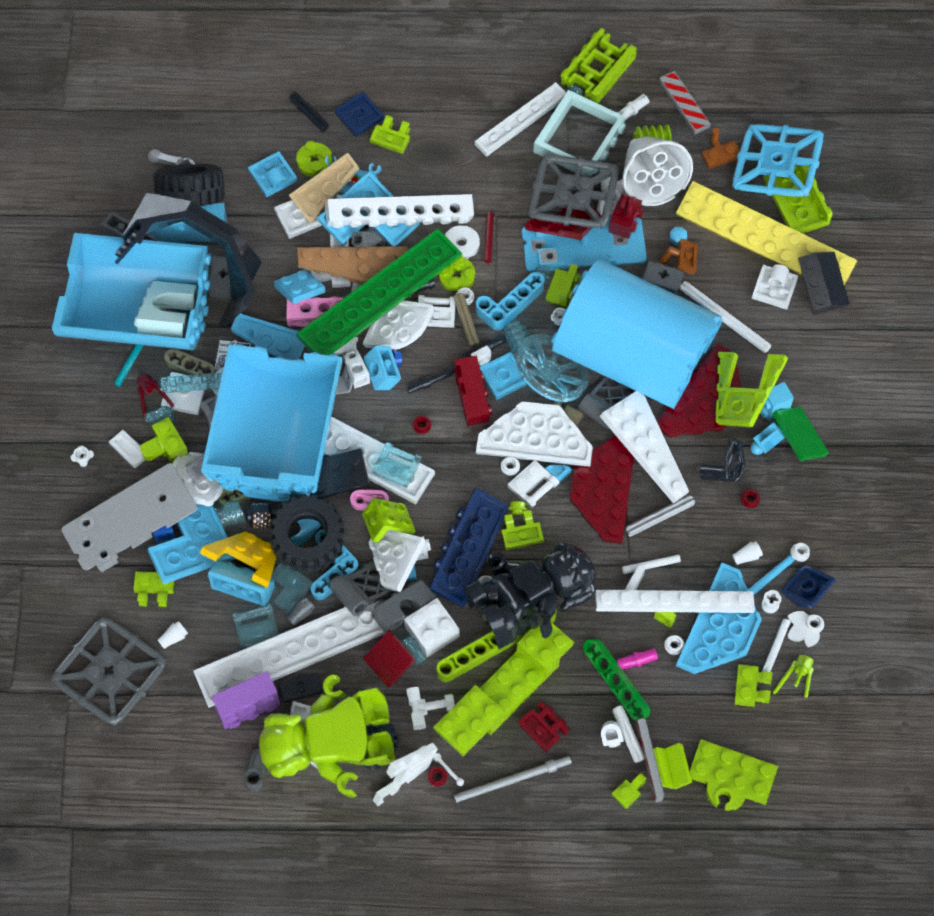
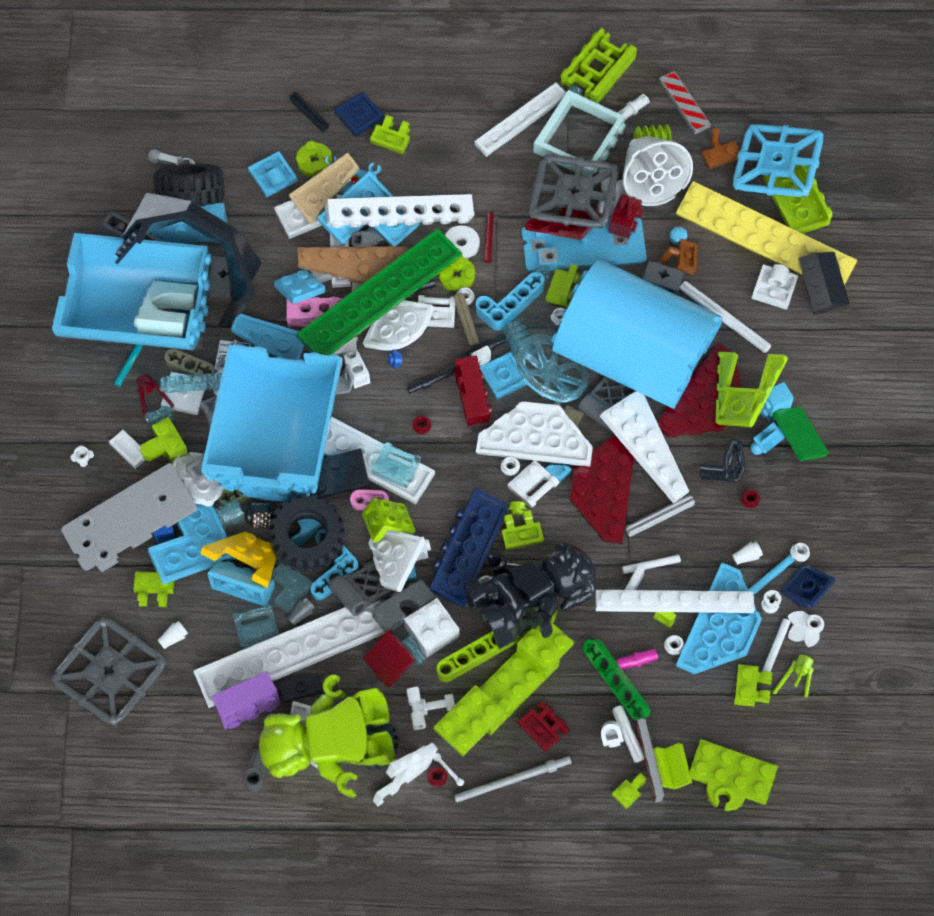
medium azure brick [363,346,401,390] -> none

